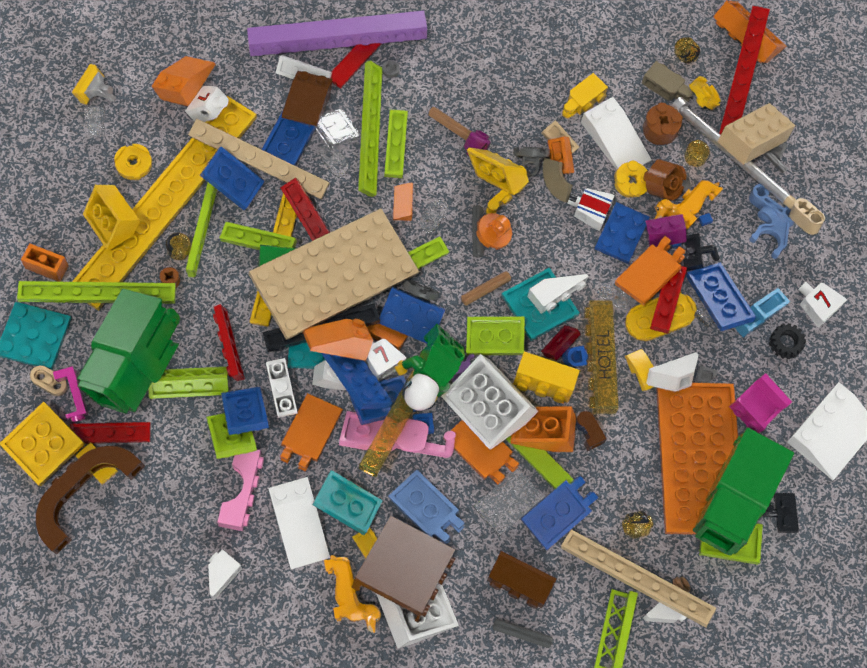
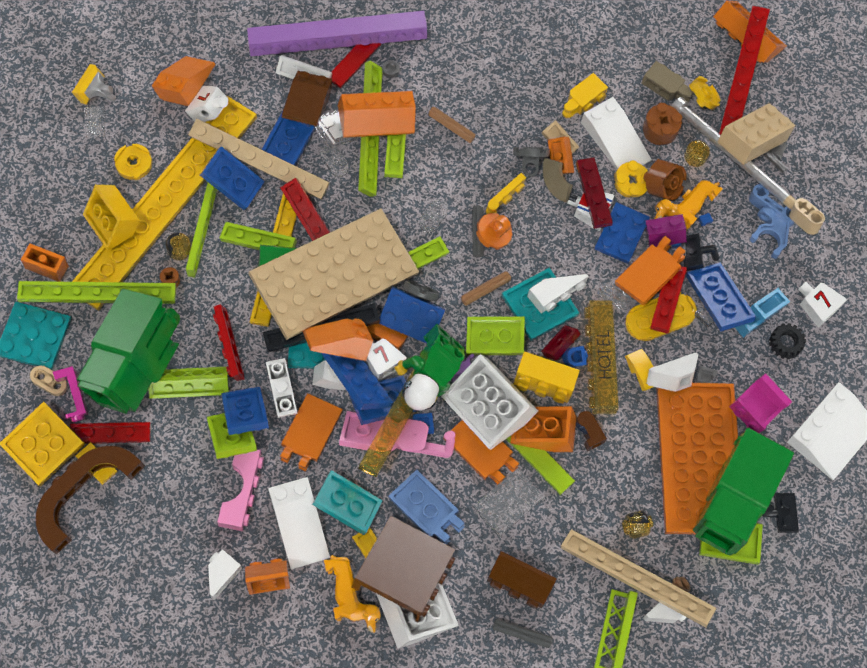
orange slope [393,183,413,221] -> none
magenta head [464,130,491,156] -> none
yellow slope [467,148,529,195] -> none
blue tile [520,476,598,550] -> none
clear yellow head [674,37,700,64] -> none
none -> orange slope [245,559,290,595]
none -> orange slope [337,91,416,138]
none -> dark red plate [576,157,613,229]

